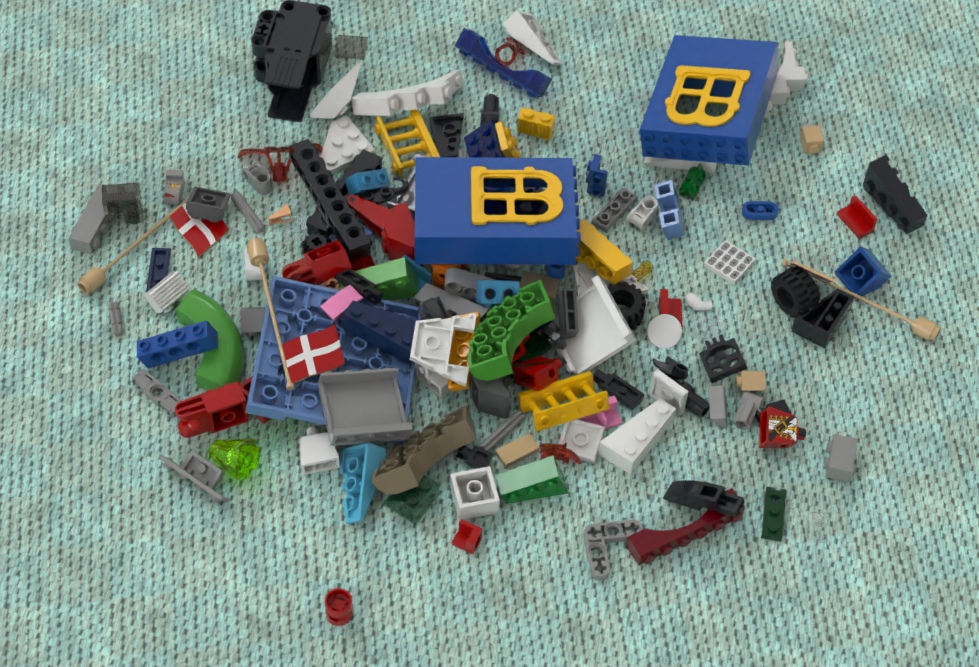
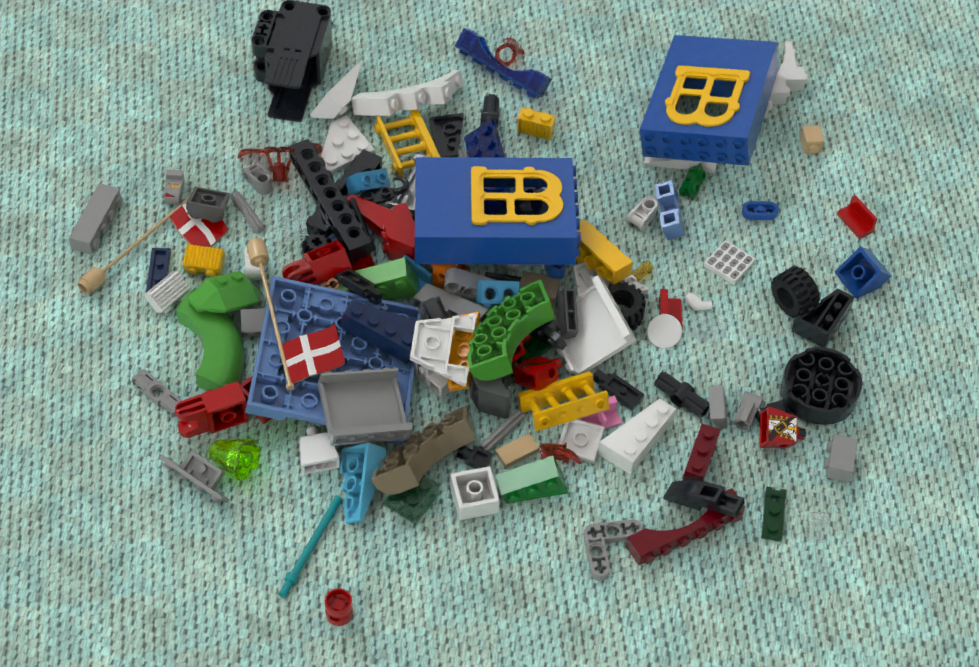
clear smoke brick [102,182,144,224] -> none
light grey axle [108,302,124,336] -> none
blue brick [137,320,218,368] -> none
light nougat piece [269,203,292,225] -> none
bright pink slope [320,285,363,322] -> none
clear smoke piece [335,35,368,60] -> none
red panel [452,519,483,554] -> none
yellow plate [495,121,522,158] -> none
white wedge [503,10,562,66] -> none
blue bracket [586,154,608,197] -> none
light grey tile [591,188,638,233] -> none
white tile [649,369,688,417] -> none
black plate [652,356,689,380] -> none
black piece [699,334,747,383] -> none
tan brick [736,371,766,391] -> none
tan flag [781,259,941,341] -> none
black wedge [862,155,927,234] -> none
none -> yellow brick [182,244,226,277]
none -> bright green wedge [188,271,263,313]
none -> teal bar [278,495,342,598]
none -> black bar [348,198,376,252]
none -> dark red arch [683,423,721,482]
none -> black brick [780,347,862,425]

